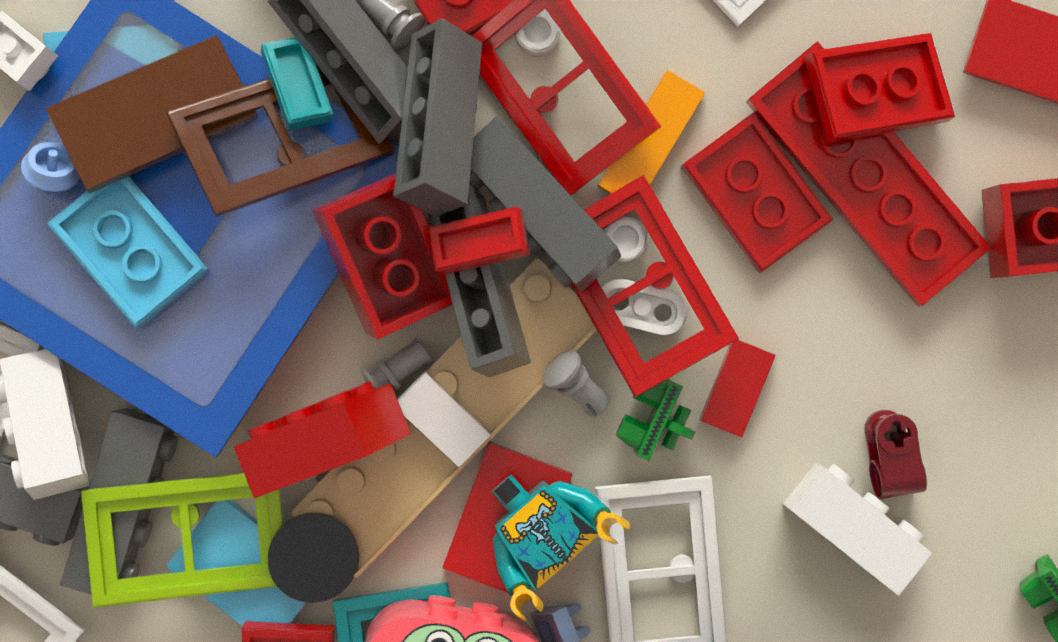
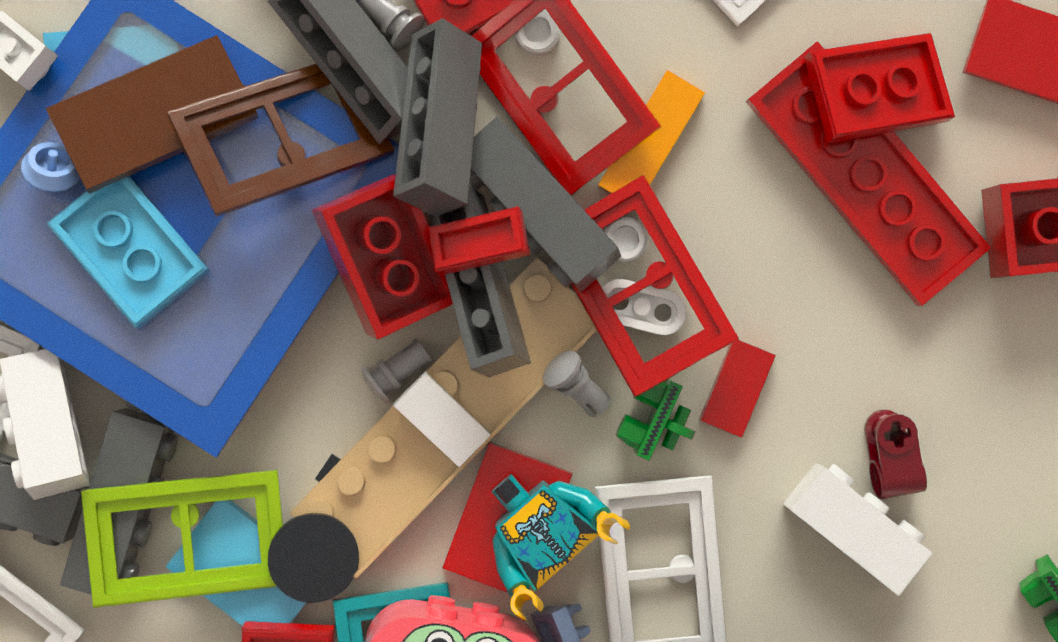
red brick [233,381,411,499] -> none
teal tile [261,37,333,131] -> none
red tile [681,112,834,273] -> none

